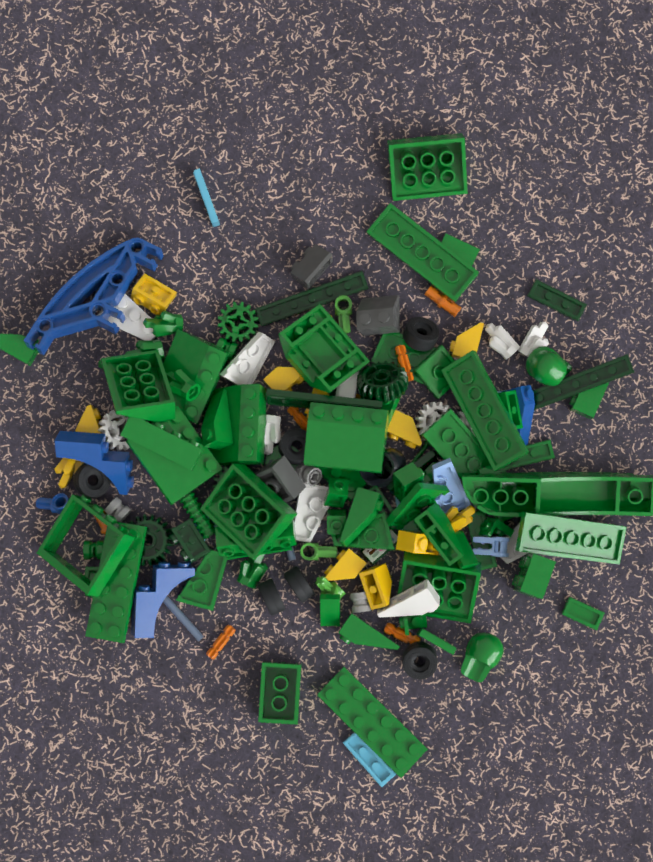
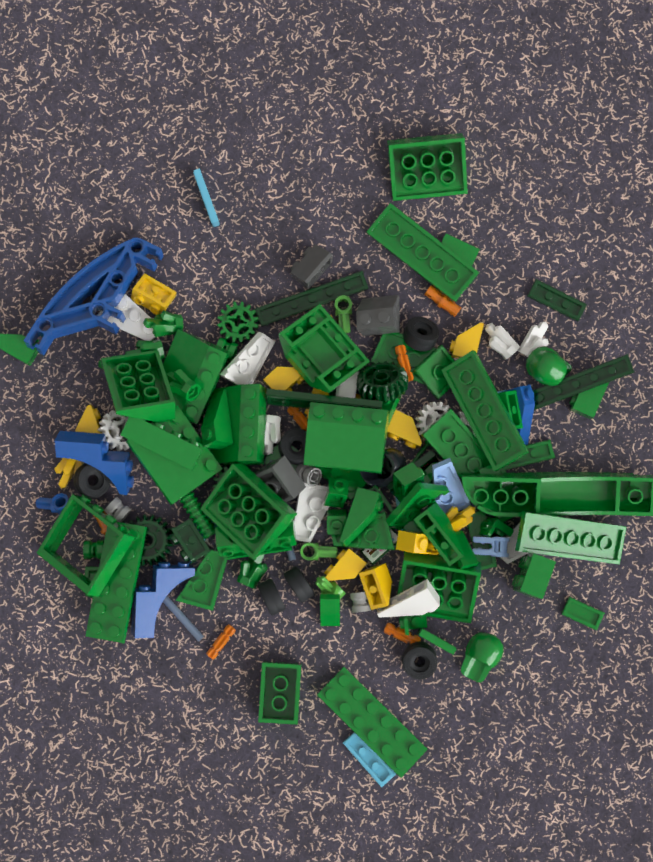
green slope [338,613,400,650] -> none

